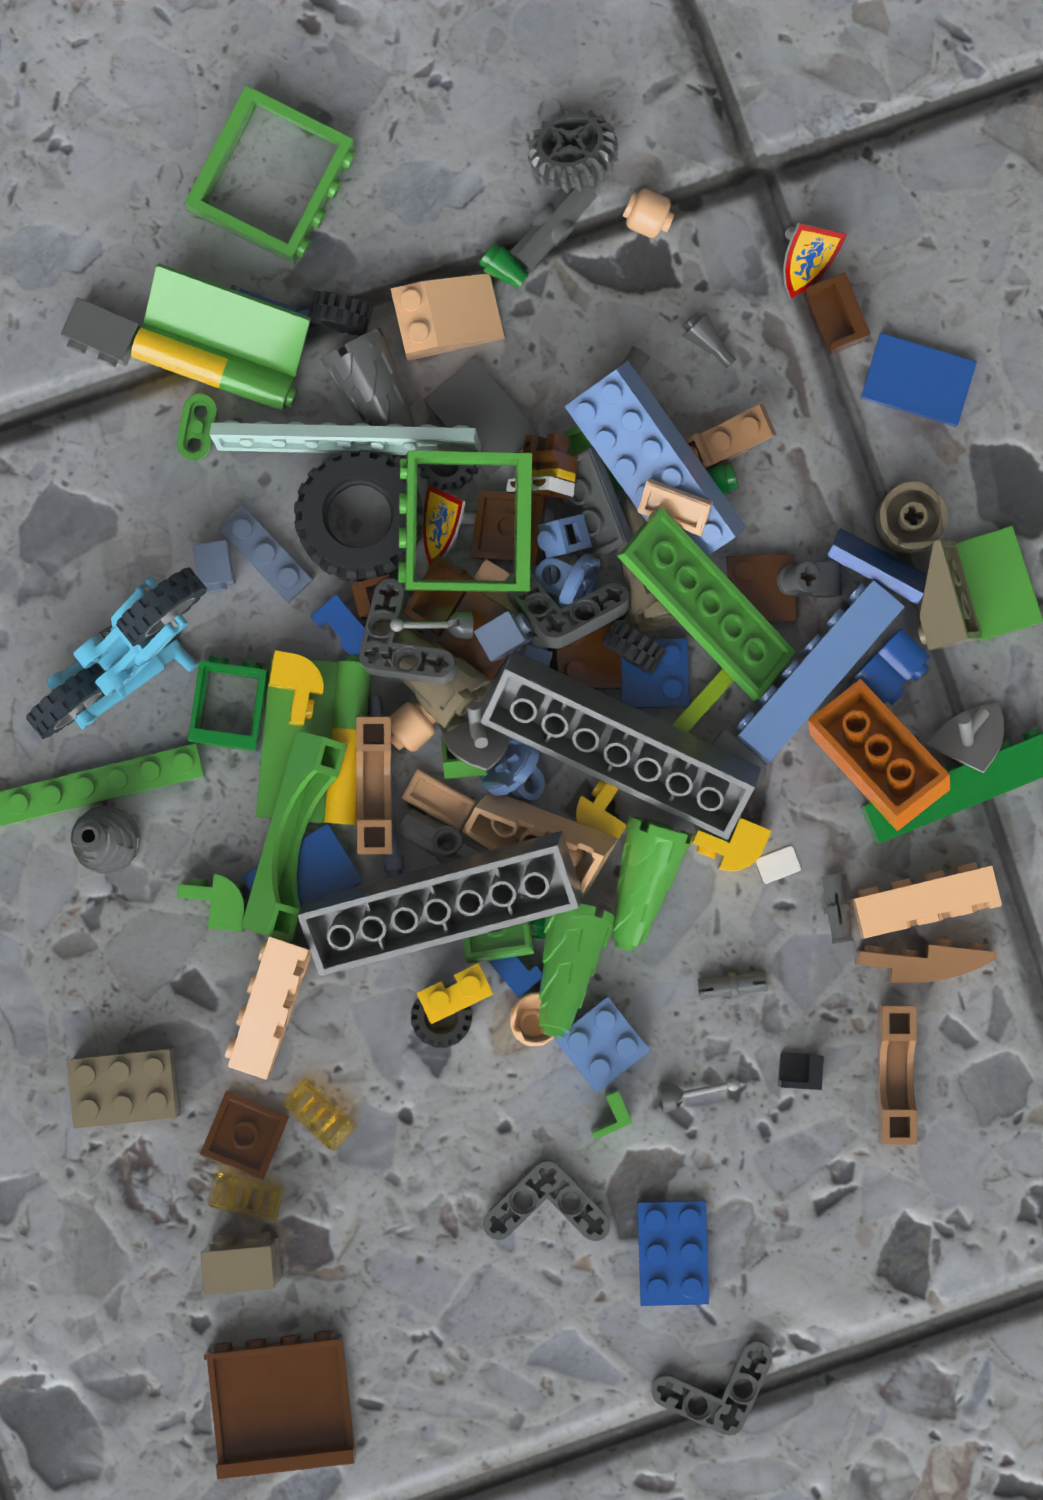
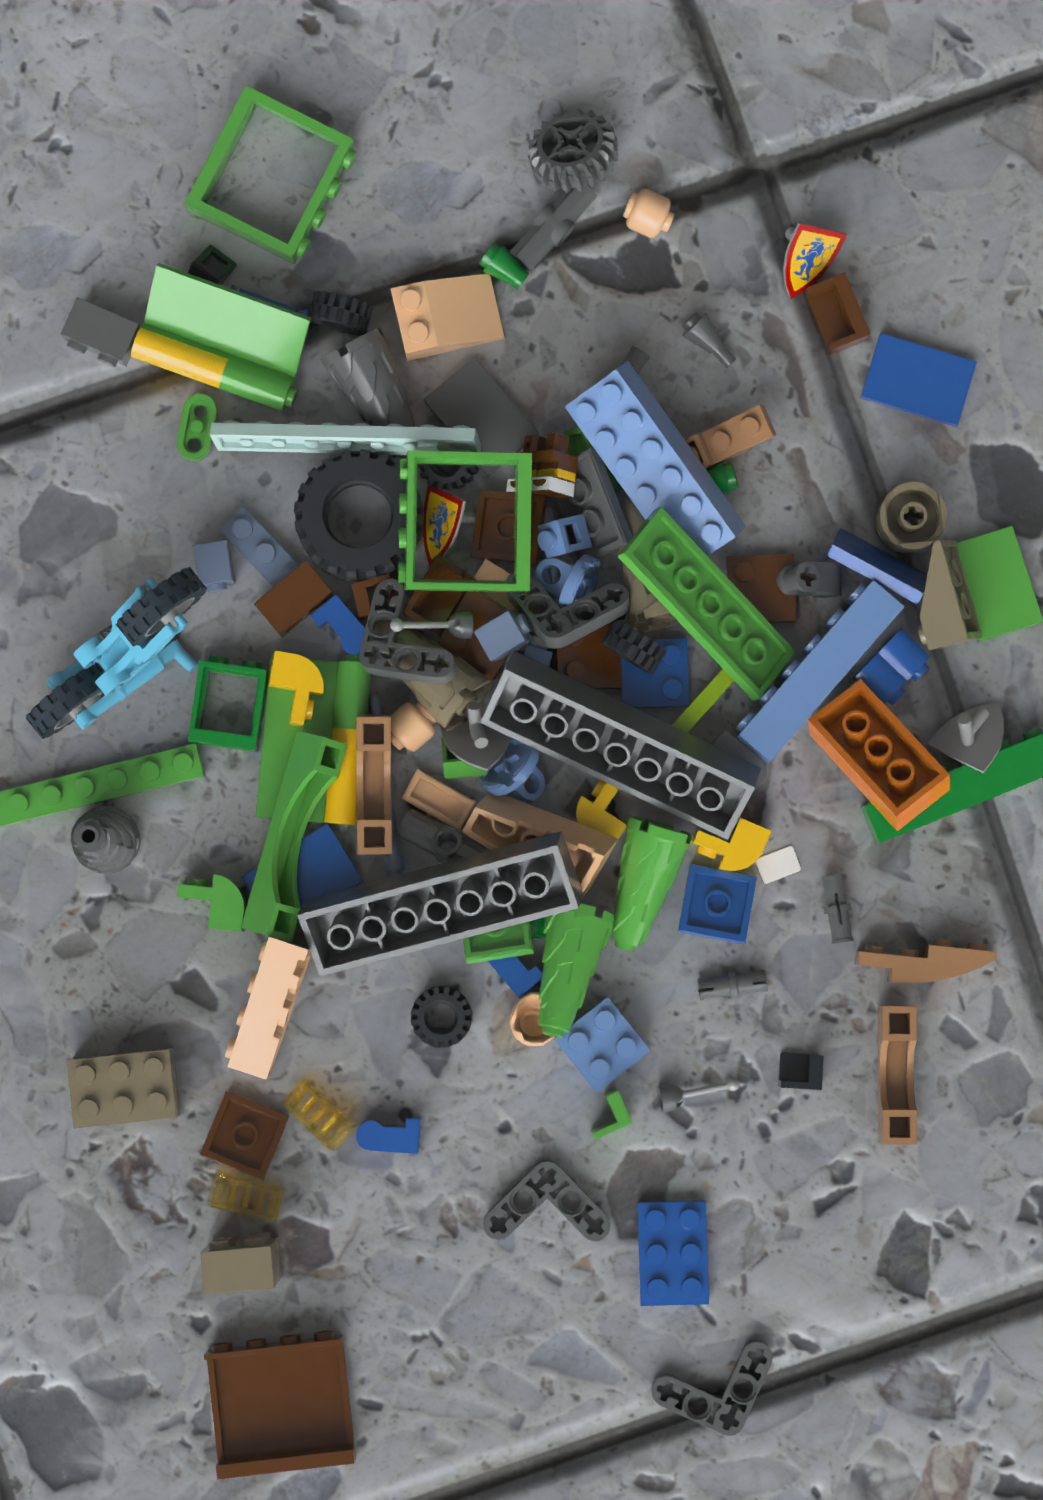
yellow brick [416,963,494,1024] -> none
light nougat tile [637,478,713,536] -> none
light nougat wedge [851,862,1002,938] -> none
none -> black slope [188,244,237,285]
none -> reddish brown panel [254,561,334,638]
none -> blue leg [356,1117,421,1154]
none -> blue plate [678,864,757,945]

